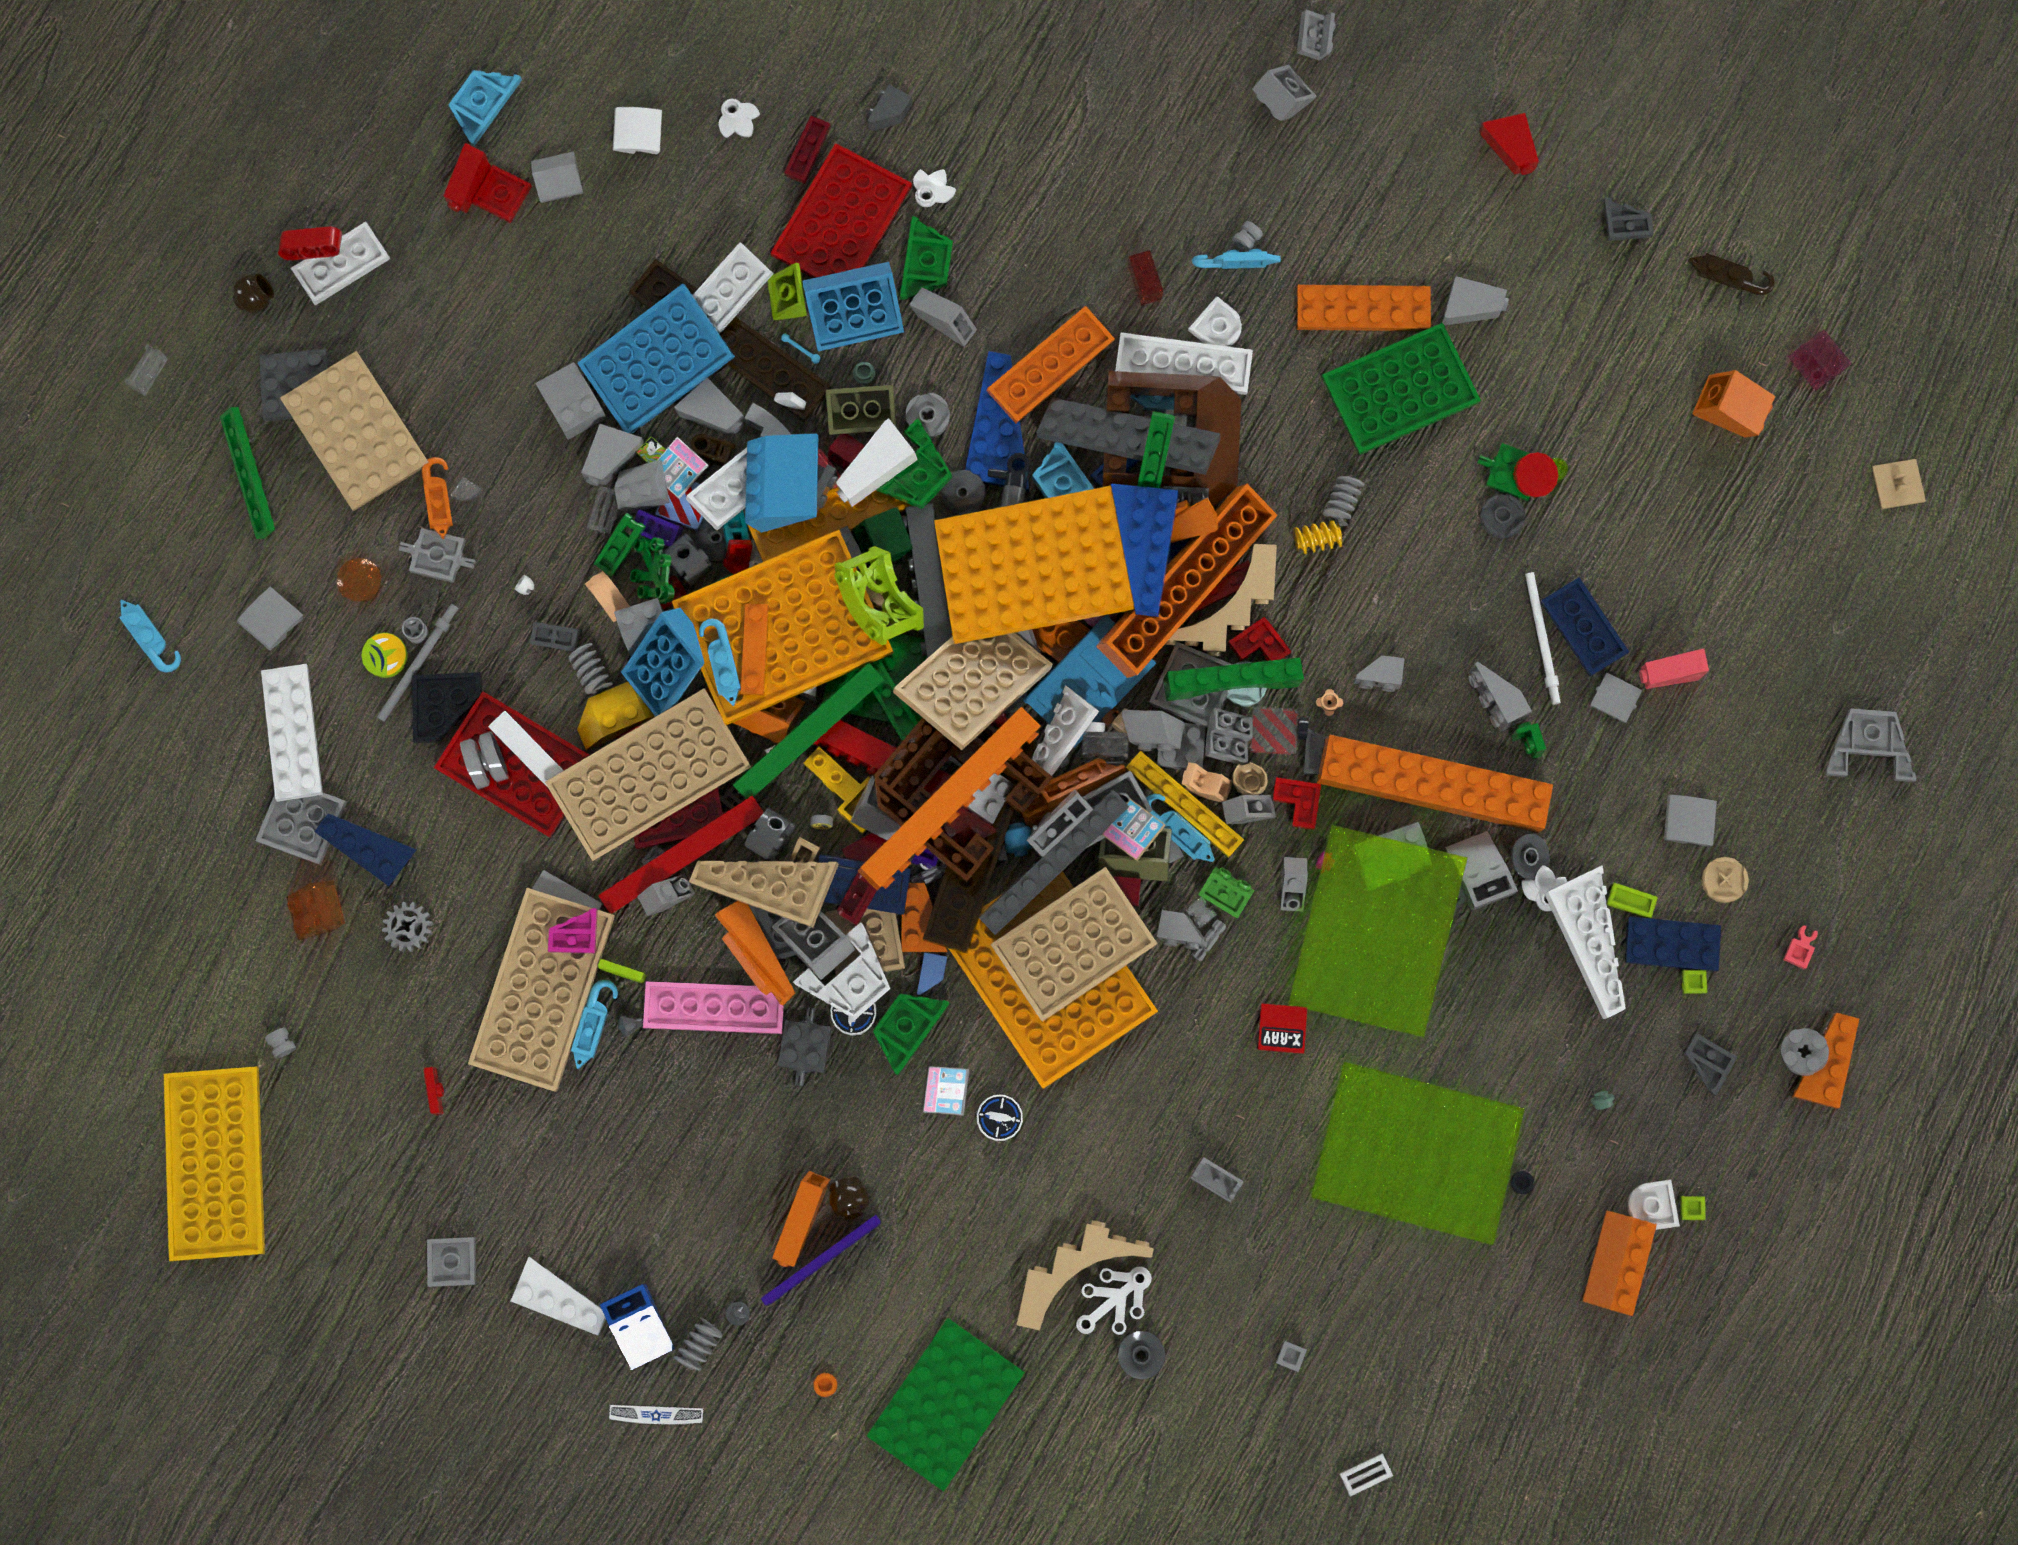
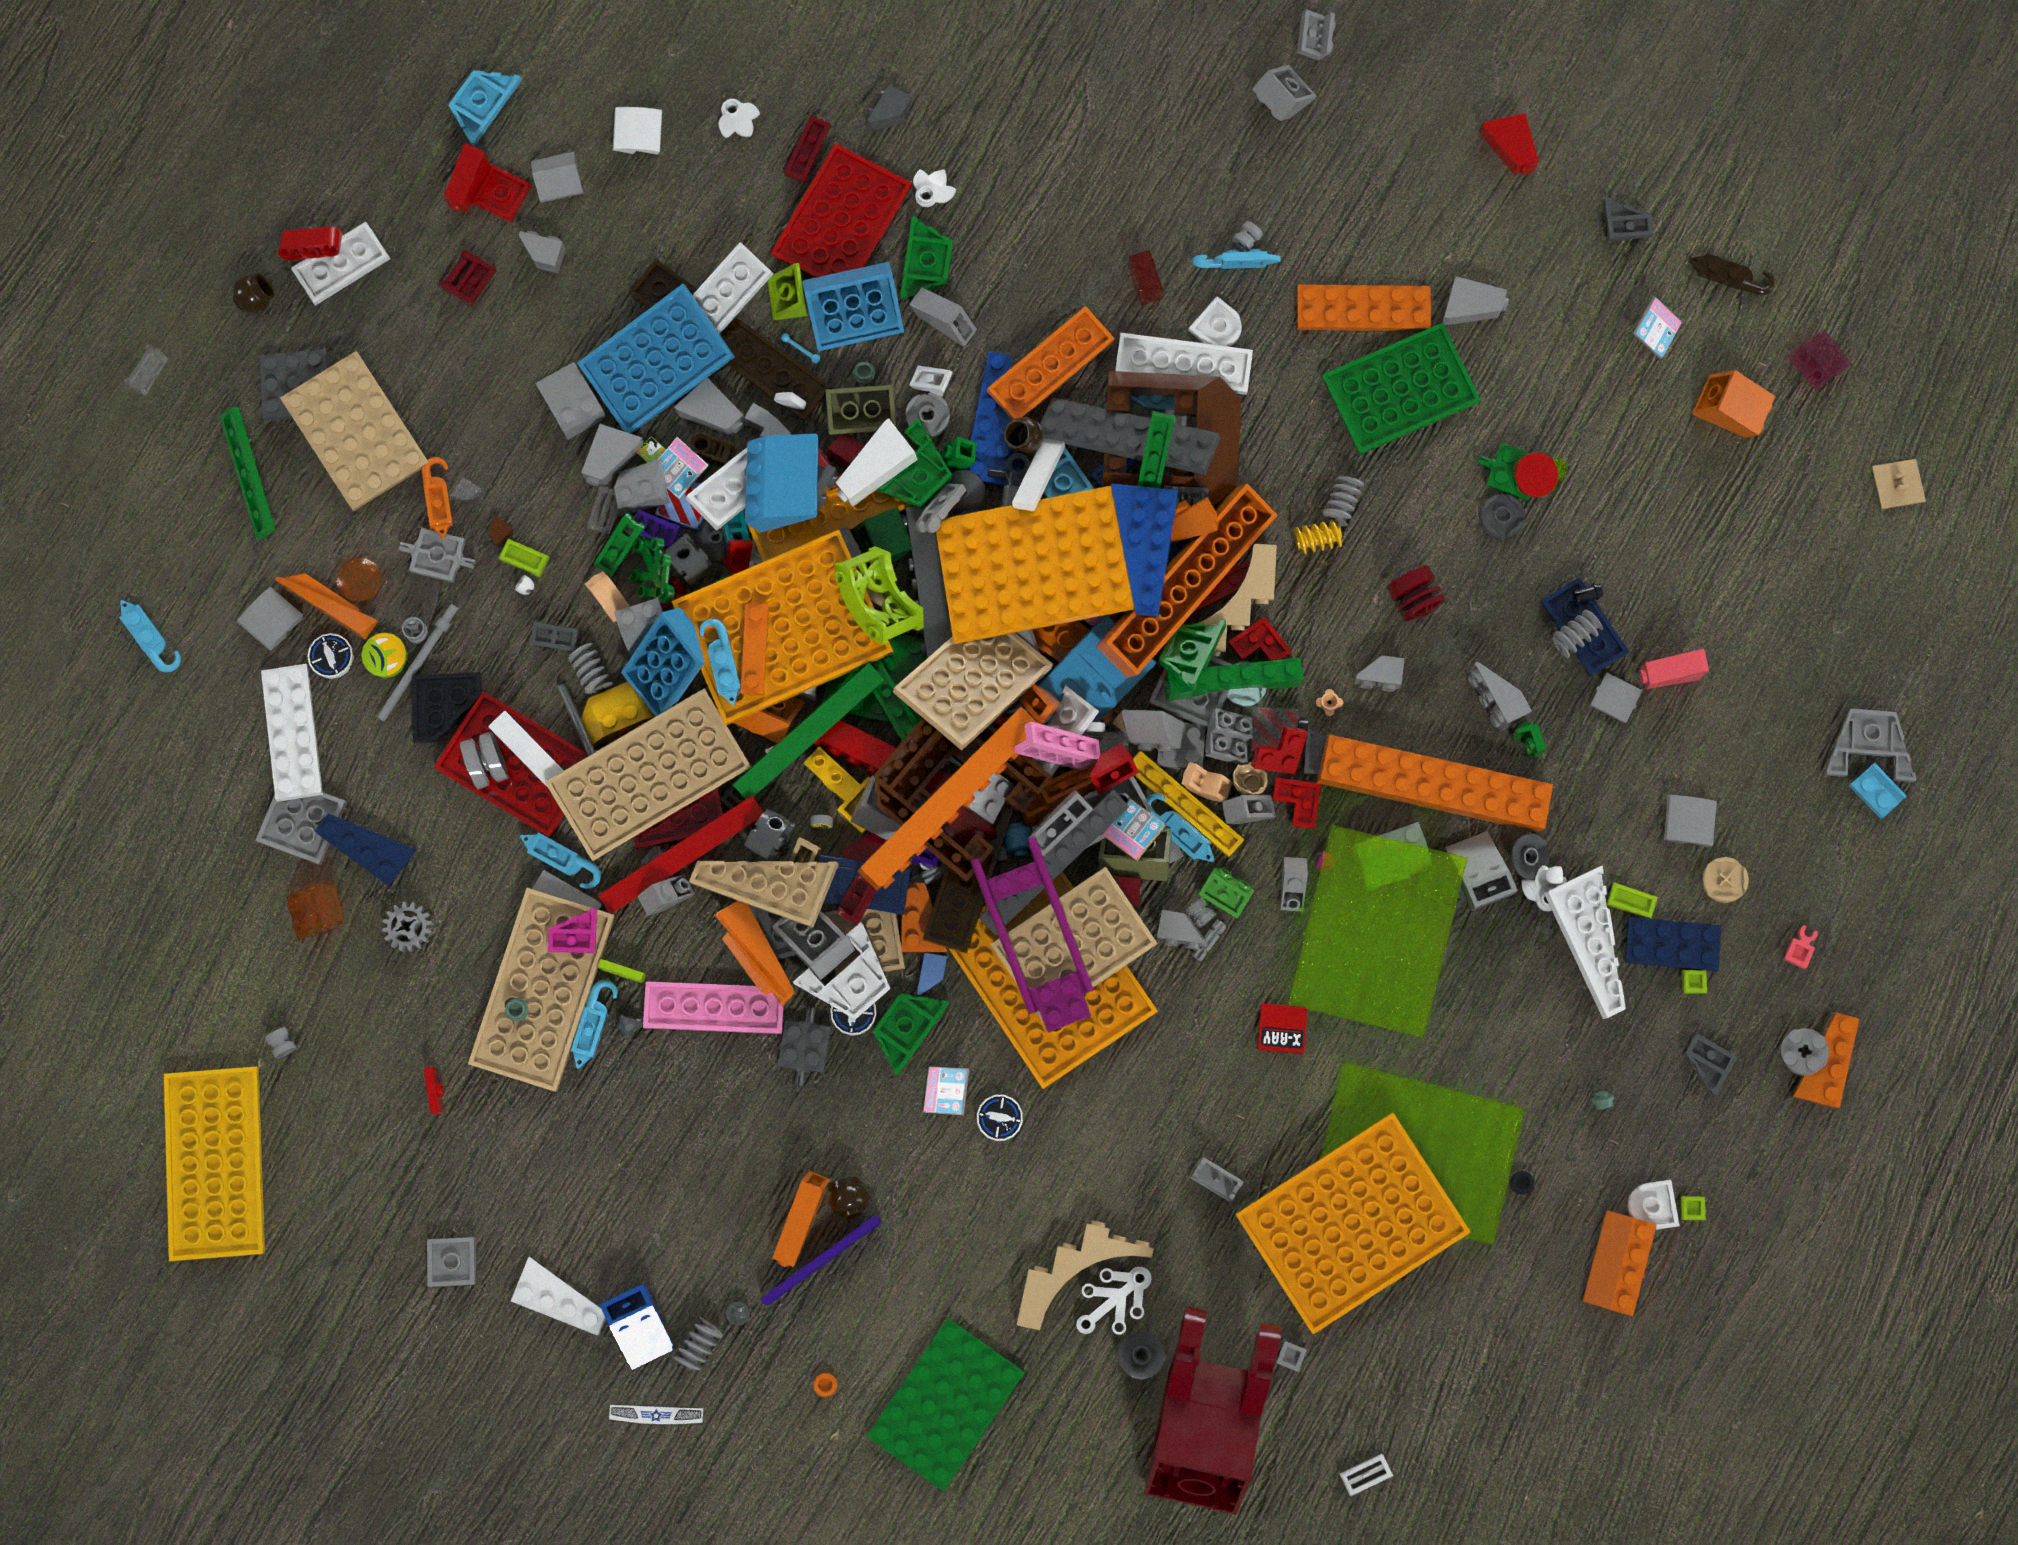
white bar [1525,572,1561,705] -> none
none -> orange wedge [275,573,378,640]
none -> tile [307,633,354,679]
none -> dark red plate [439,250,497,306]
none -> reddish brown tile [490,515,513,547]
none -> lime tile [499,539,550,577]
none -> sand green plate [505,998,529,1021]
none -> light grey slope [519,231,566,273]
none -> medium azure plate [520,832,601,889]
none -> dark grey bar [557,684,596,756]
none -> white slope [909,365,953,397]
none -> light grey hinge [915,484,966,533]
none -> green brick [941,437,977,470]
none -> magenta plate [970,837,1094,1032]
none -> dark brown piece [1004,417,1043,455]
none -> white tile [1012,438,1065,511]
none -> bright pink fence [1014,722,1101,771]
none -> orange slope [1019,684,1061,724]
none -> red slope [1089,743,1139,795]
none -> dark red piece [1143,1306,1281,1515]
none -> green wing [1159,620,1226,690]
none -> light orange plate [1235,1112,1471,1334]
none -> red plate [1251,726,1308,774]
none -> dark red wheel [1387,565,1446,622]
none -> white hinge [1545,866,1563,885]
none -> light grey piece [1552,610,1603,658]
none -> black pin [1572,583,1603,605]
none -> piece [1633,297,1682,359]
none -> medium azure plate [1849,763,1906,819]

